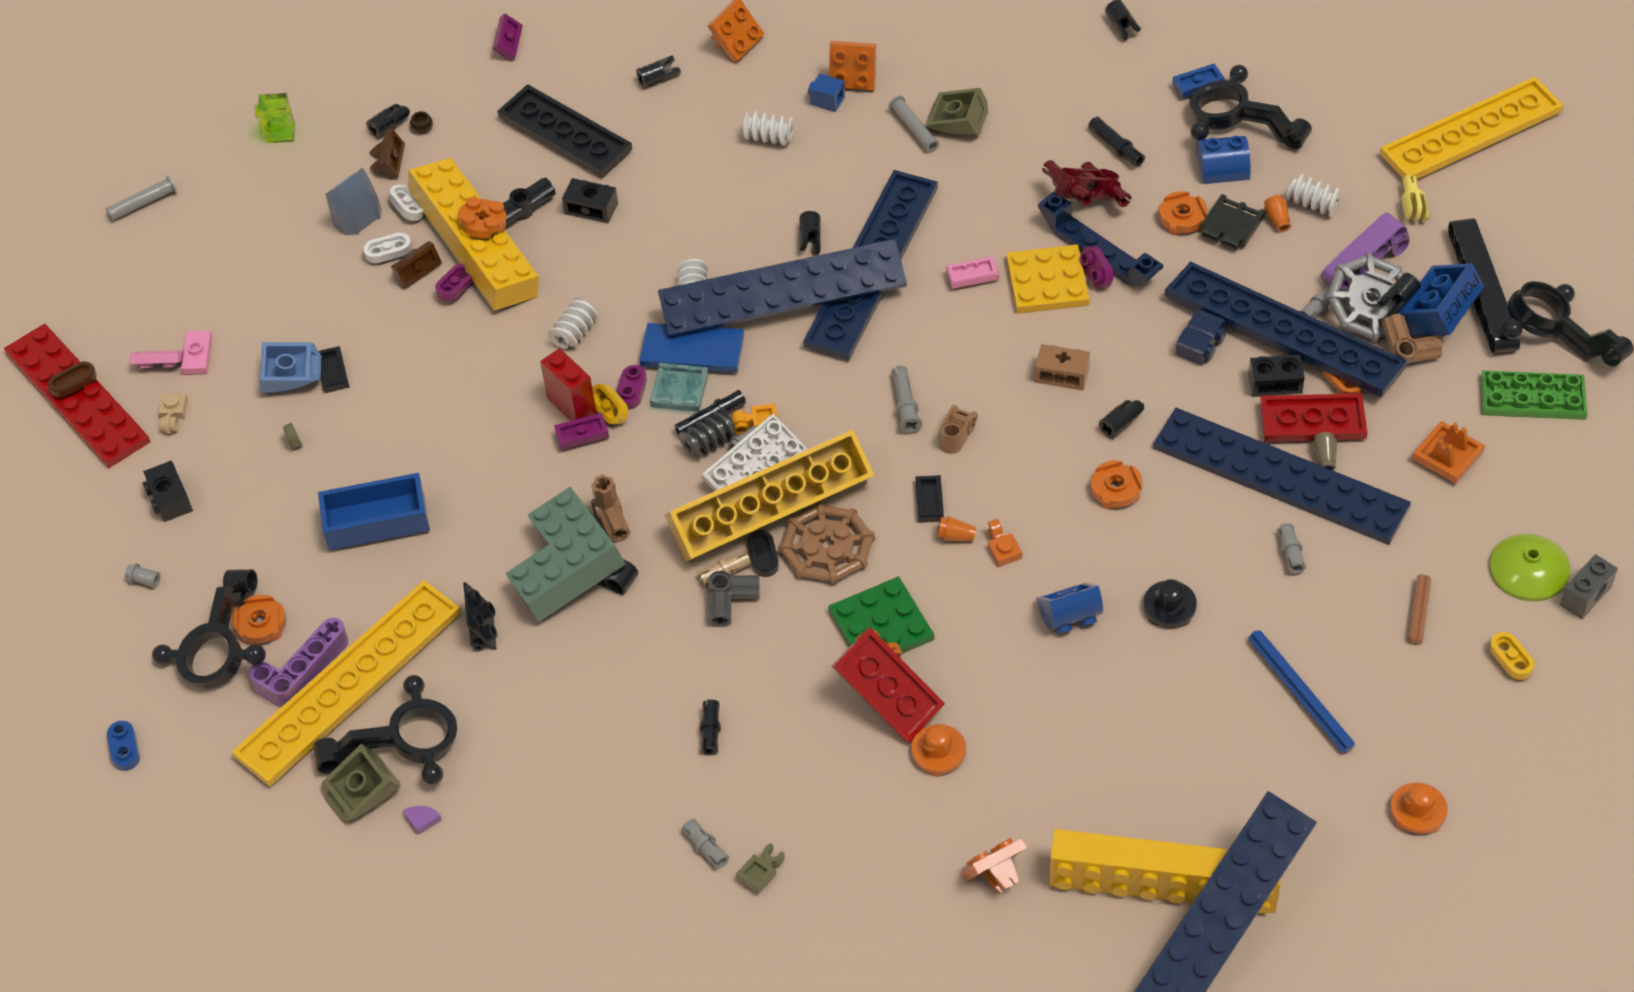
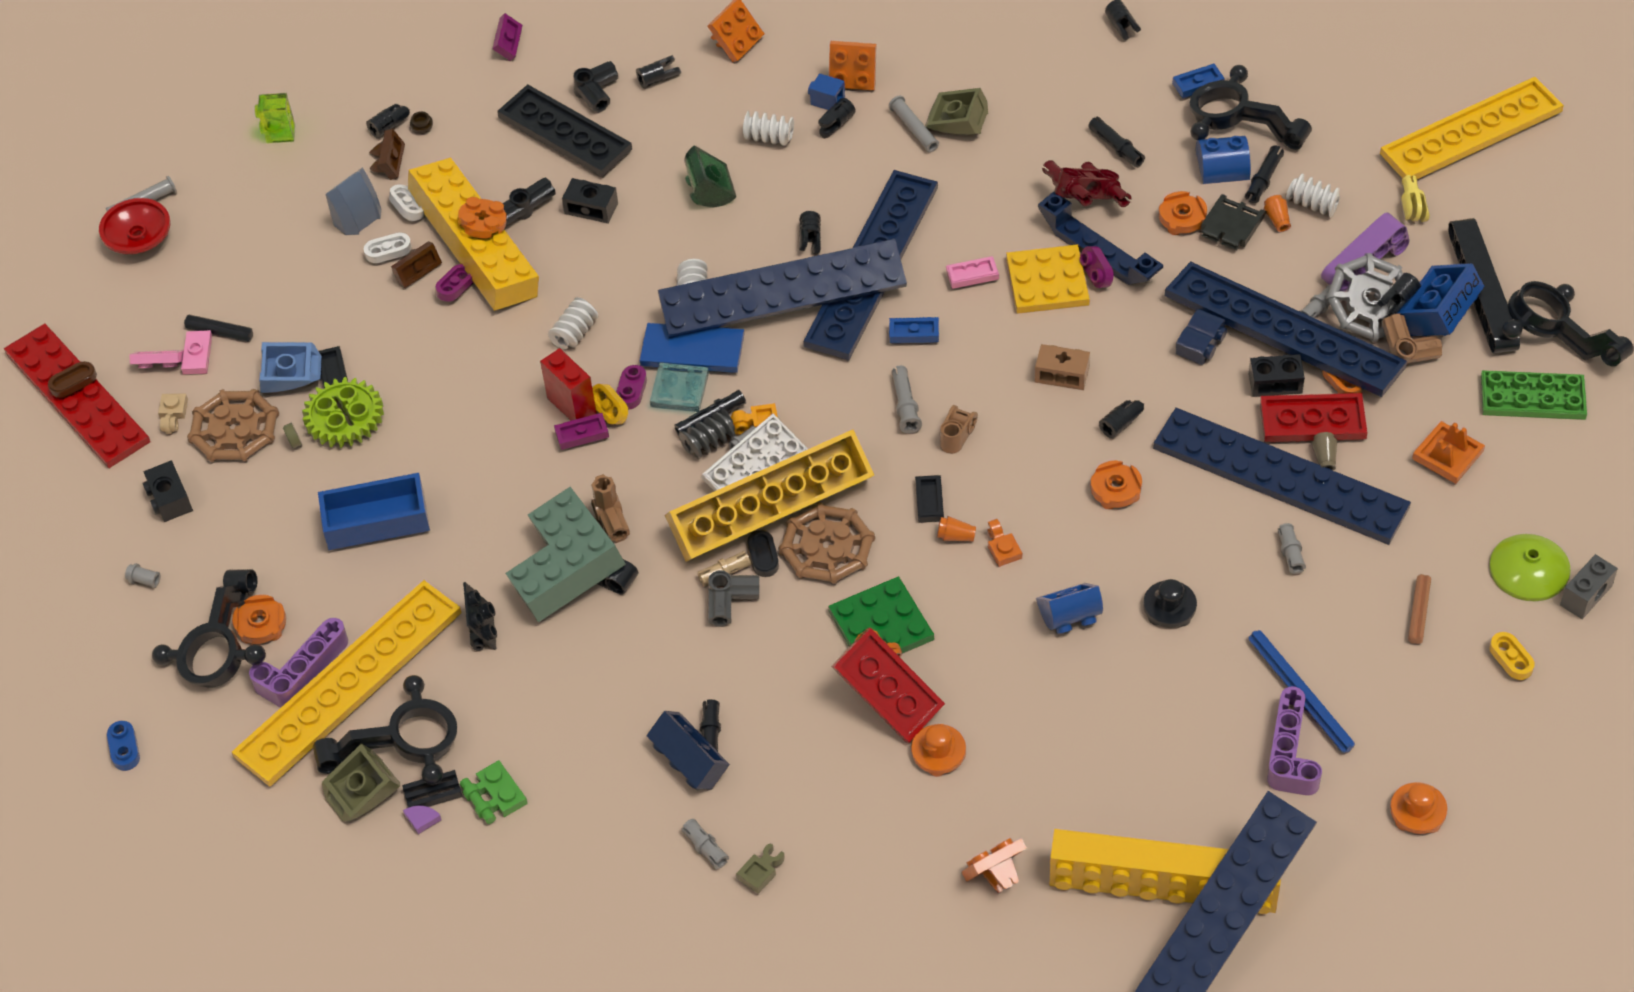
none -> red dish [99,198,171,254]
none -> black axle [184,314,253,342]
none -> medium nougat plate [187,389,279,462]
none -> lime gear [302,377,384,448]
none -> black tile [402,770,463,808]
none -> bright green plate [460,760,528,824]
none -> black piece [573,61,618,113]
none -> dark blue brick [646,711,730,790]
none -> clear green brick [684,145,737,207]
none -> black hinge [818,98,856,138]
none -> blue plate [889,317,939,343]
none -> black pin [1245,145,1284,203]
none -> medium lavender beam [1267,687,1322,795]

